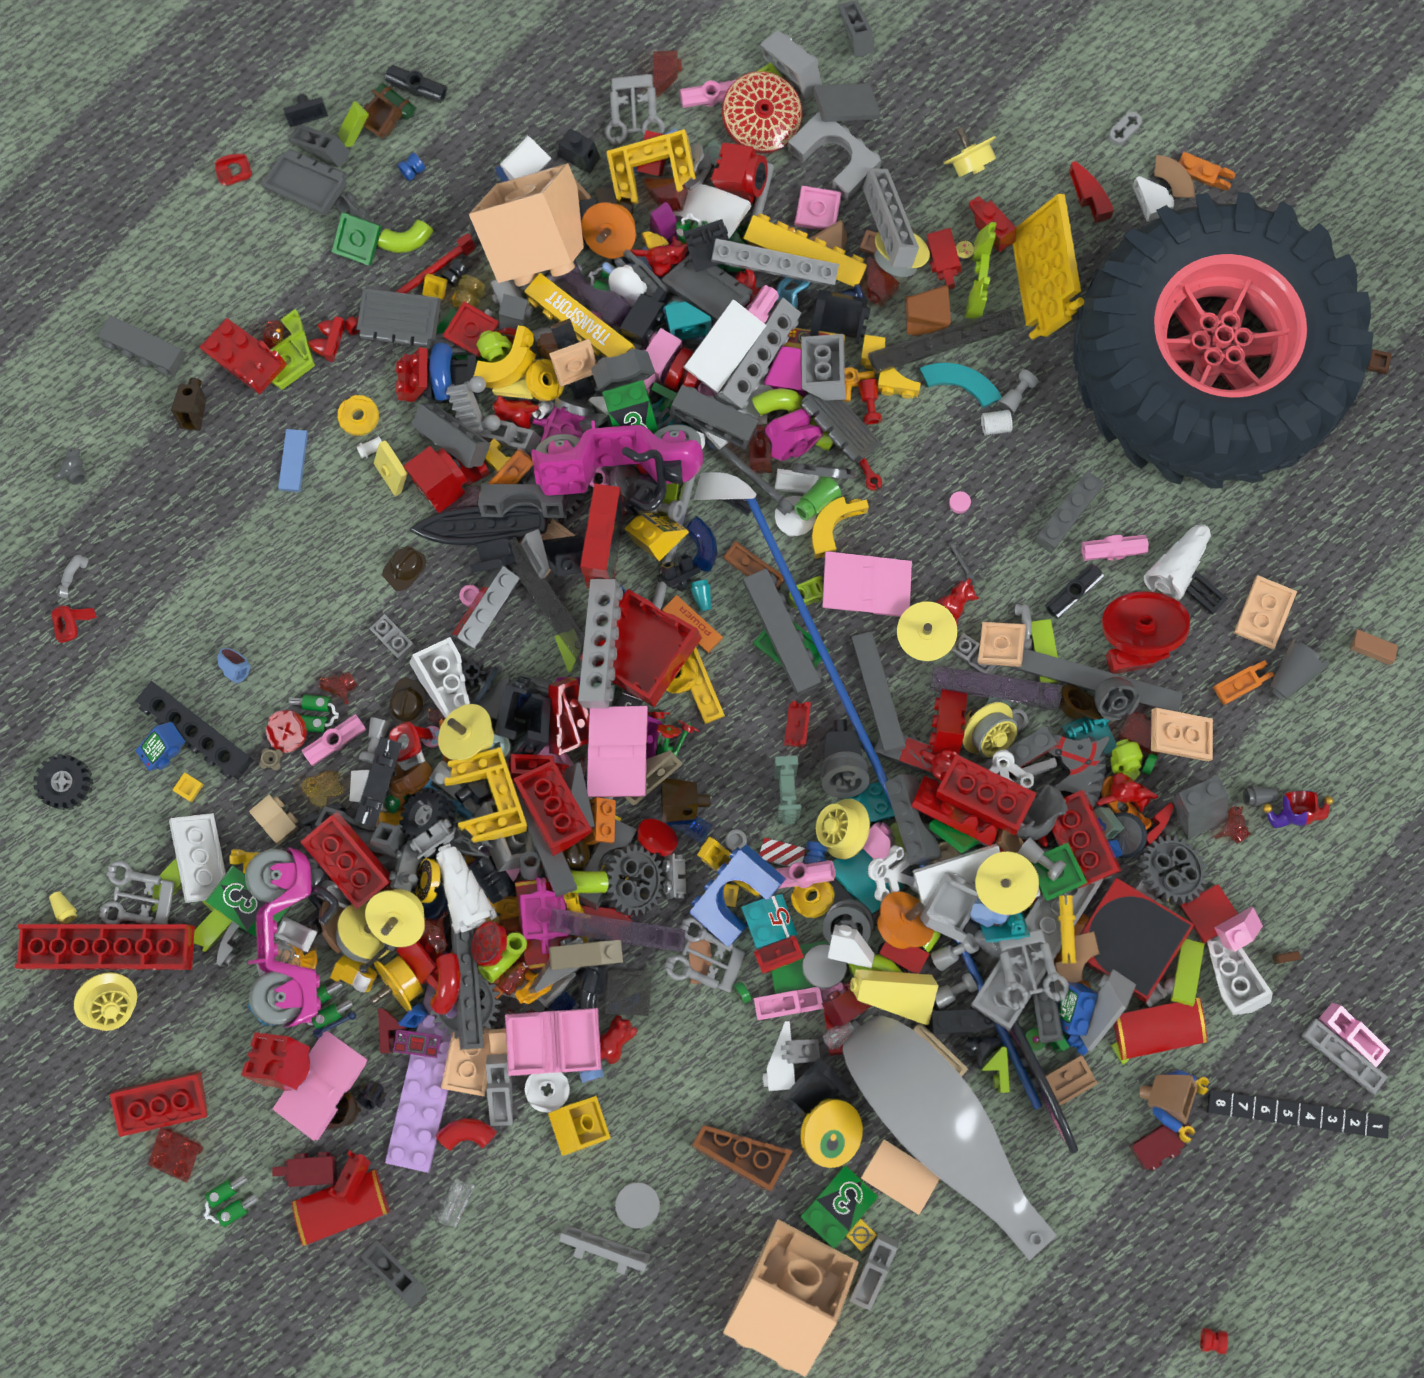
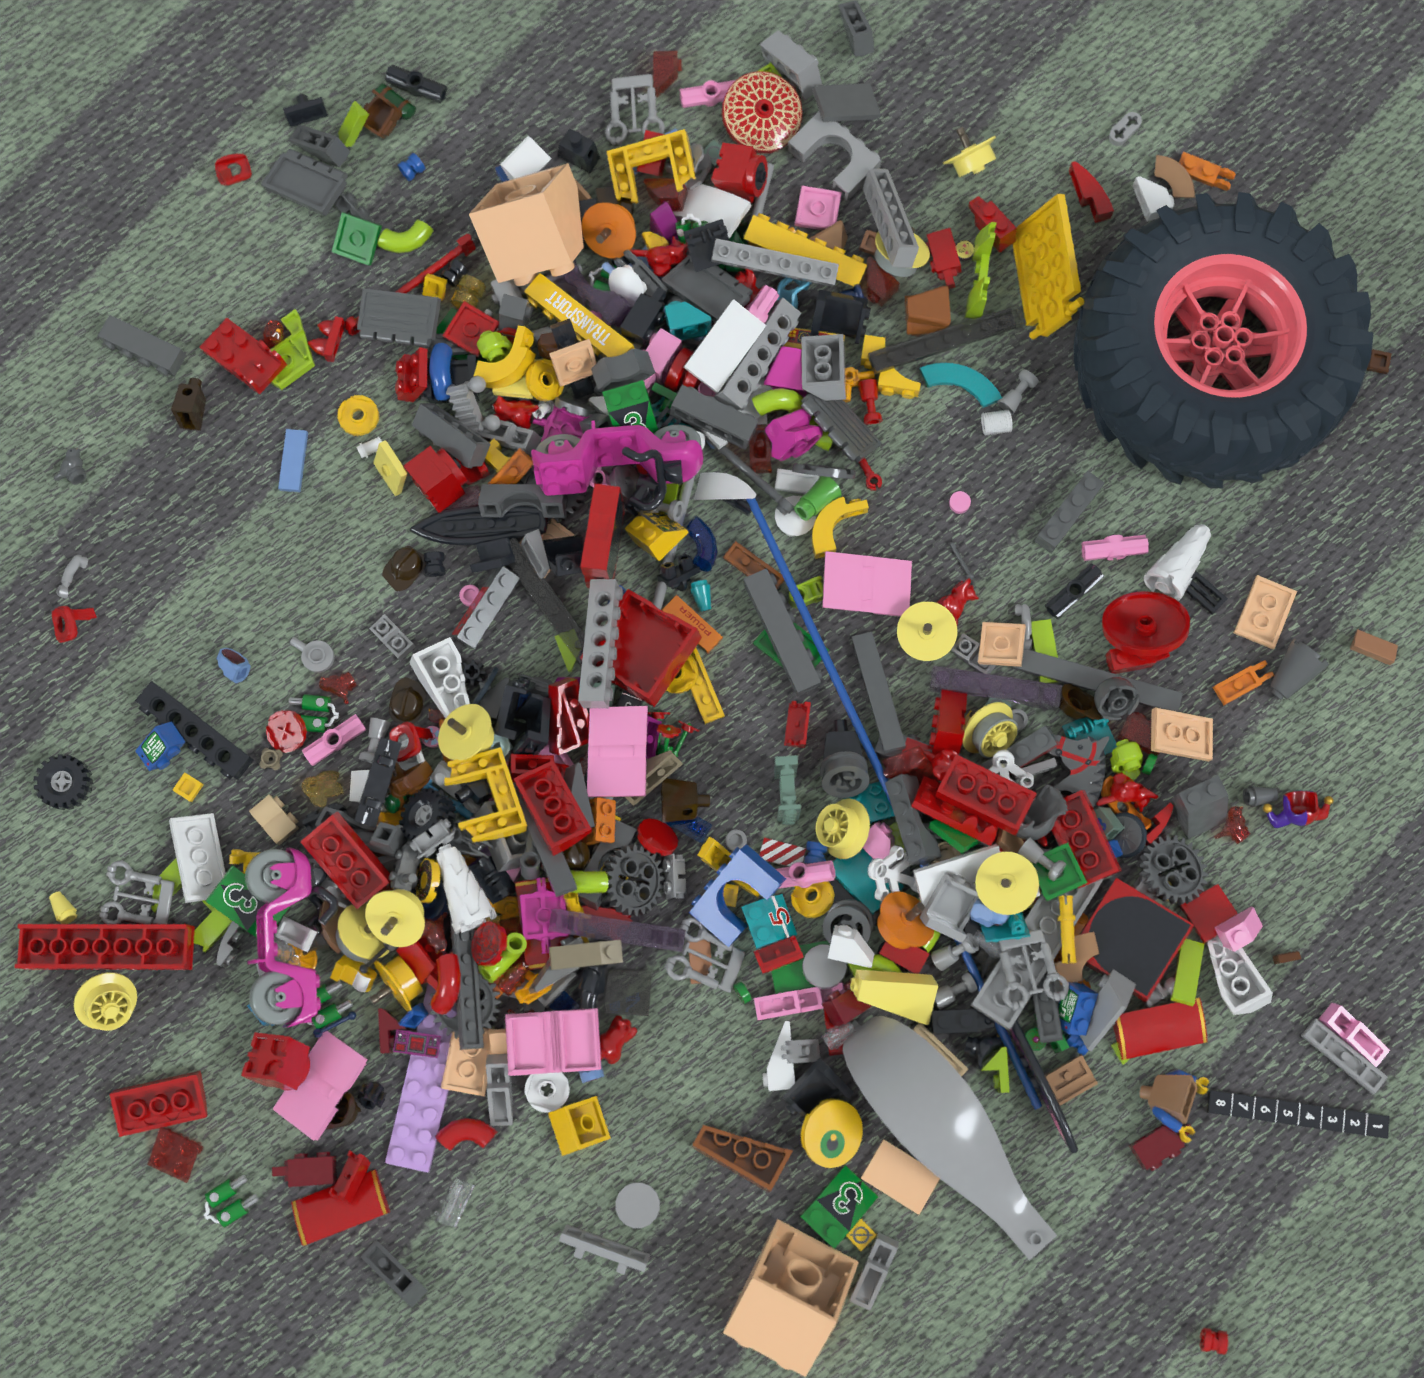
none -> light grey piece [290,637,334,673]
none -> black wheel [423,551,446,577]
none -> clear red hinge [882,746,940,785]

